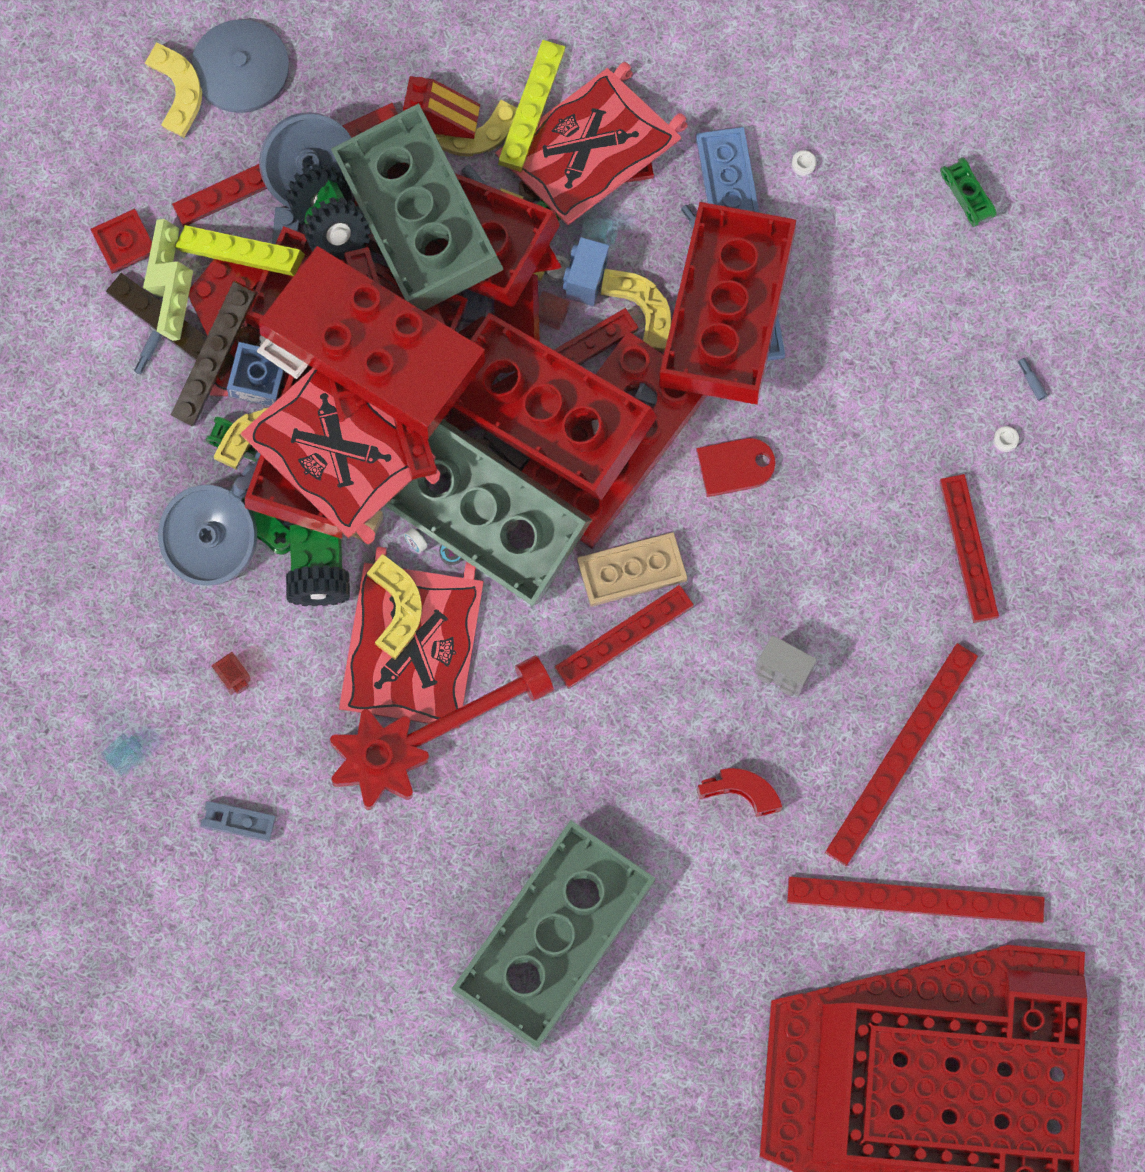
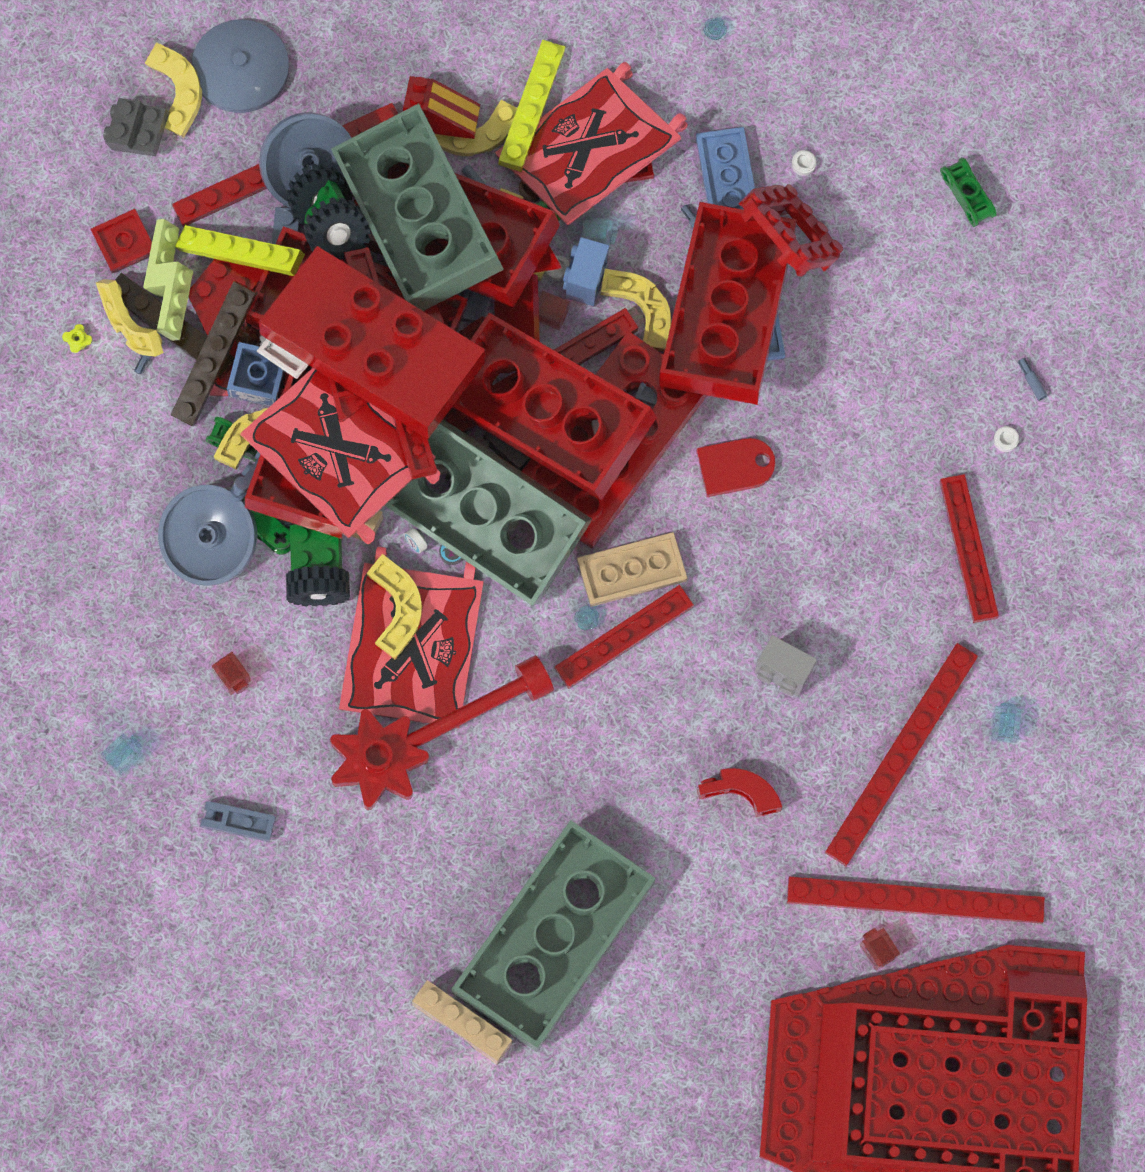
none -> neon yellow plate [62,324,92,353]
none -> light yellow plate [96,279,164,357]
none -> dark grey plate [103,98,169,156]
none -> tan arch [412,980,512,1065]
none -> clear light blue plate [574,606,599,630]
none -> clear light blue plate [703,18,727,40]
none -> red plate [739,184,844,277]
none -> clear red brick [860,928,900,971]
none -> clear light blue brick [990,703,1021,743]

